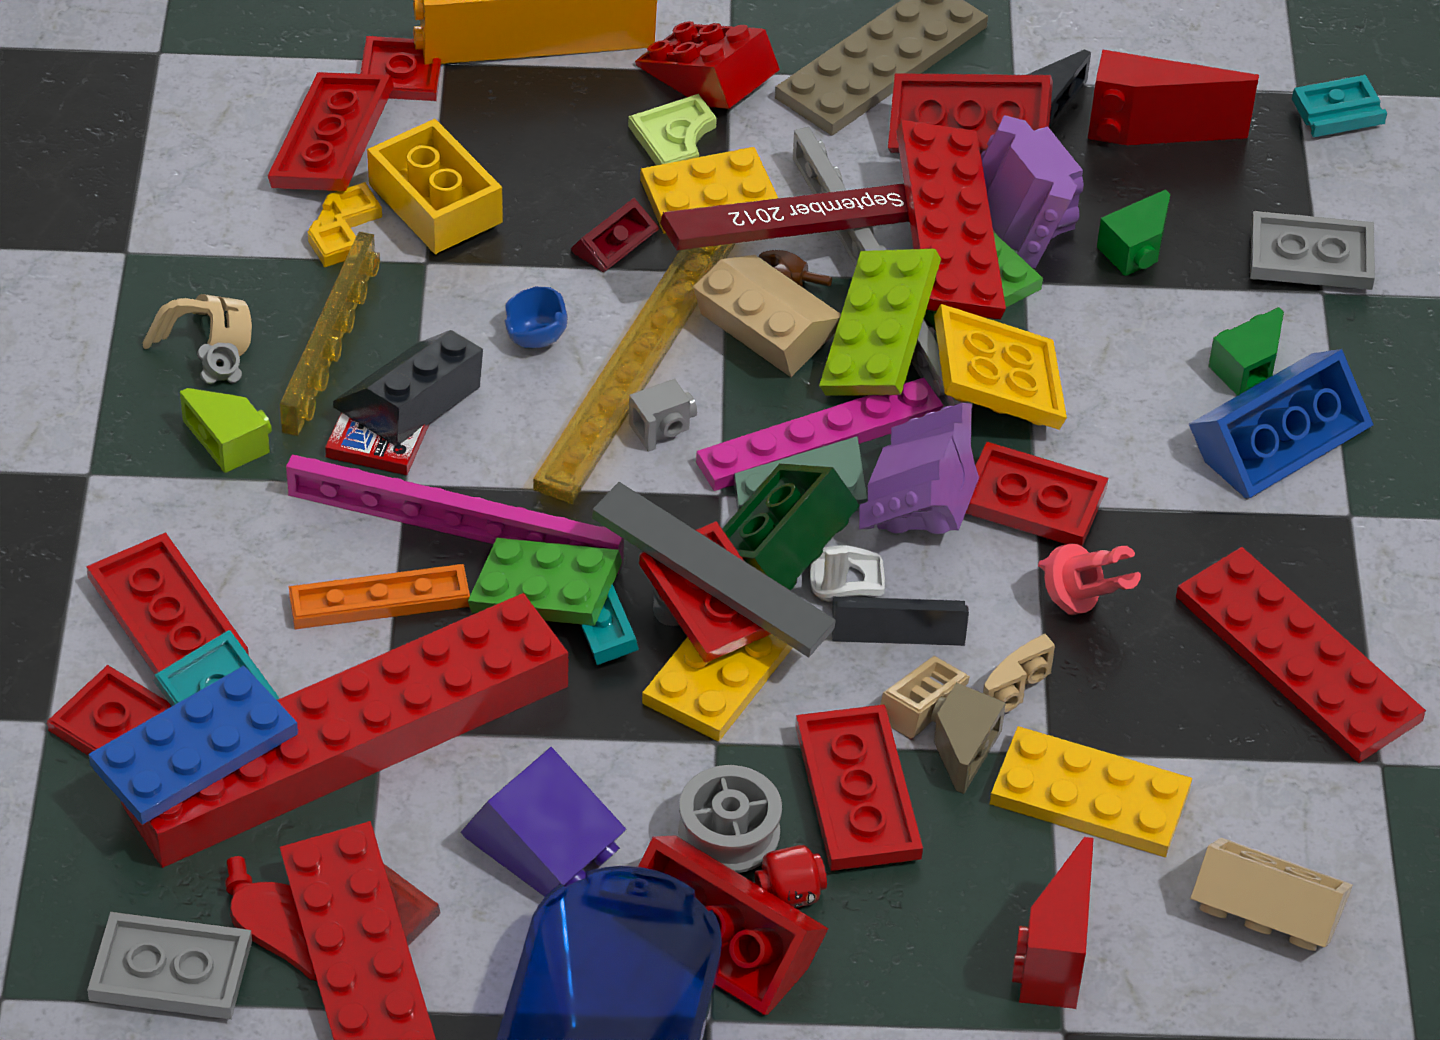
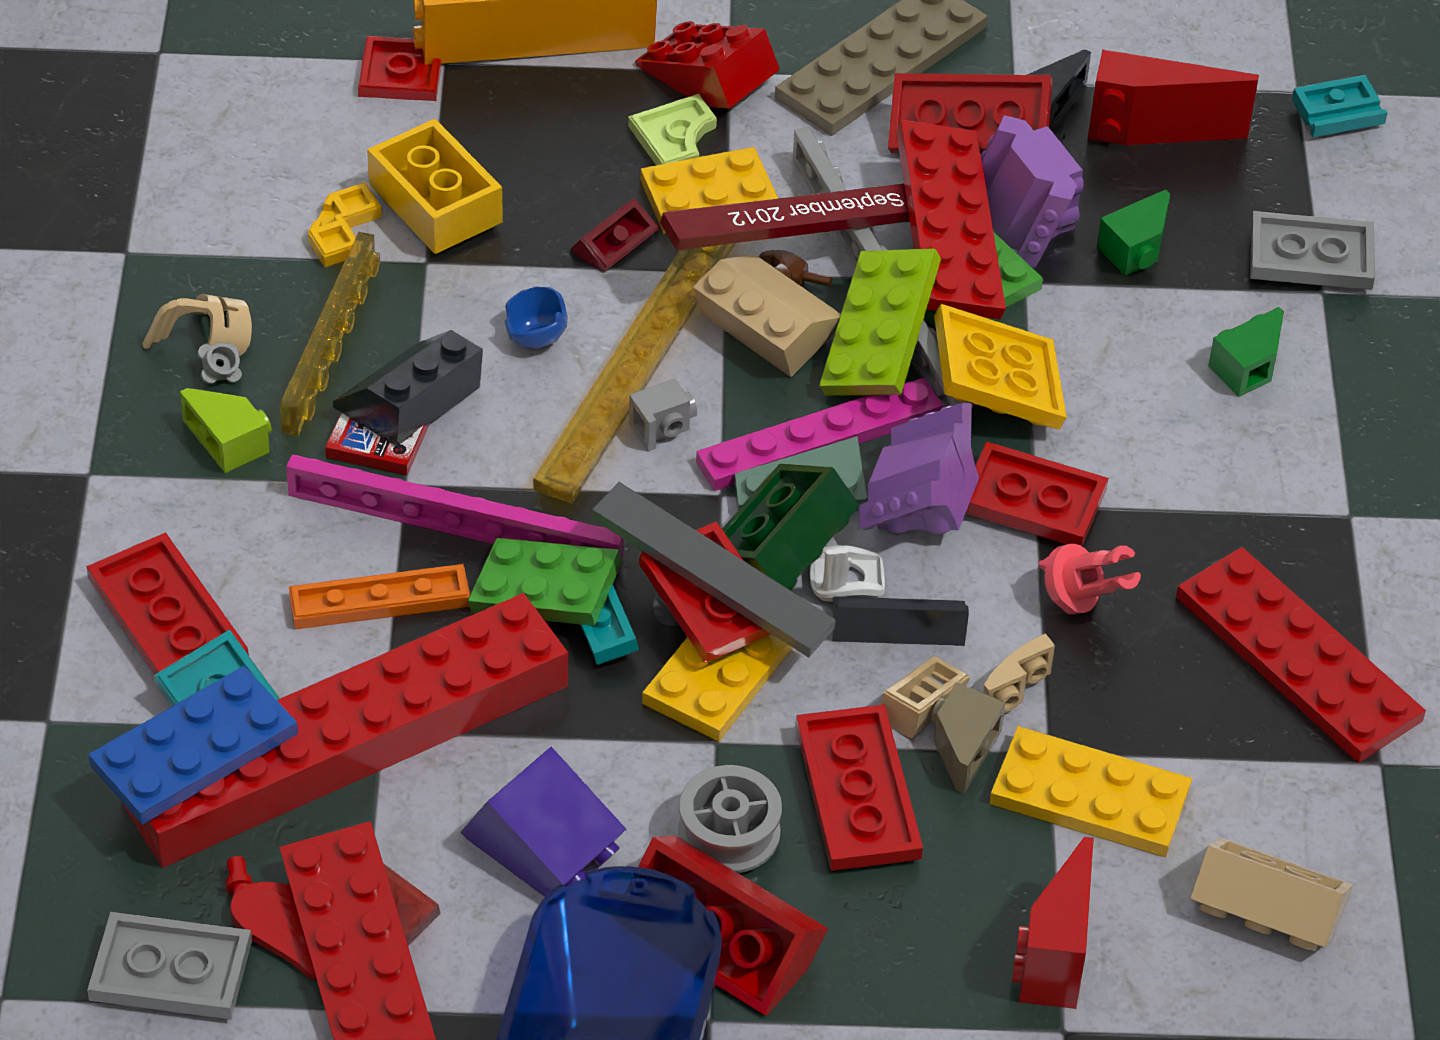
red tile [47,665,172,756] -> none
red plate [268,72,394,191] -> none
red head [755,845,827,908] -> none
blue slope [1189,349,1374,498] -> none

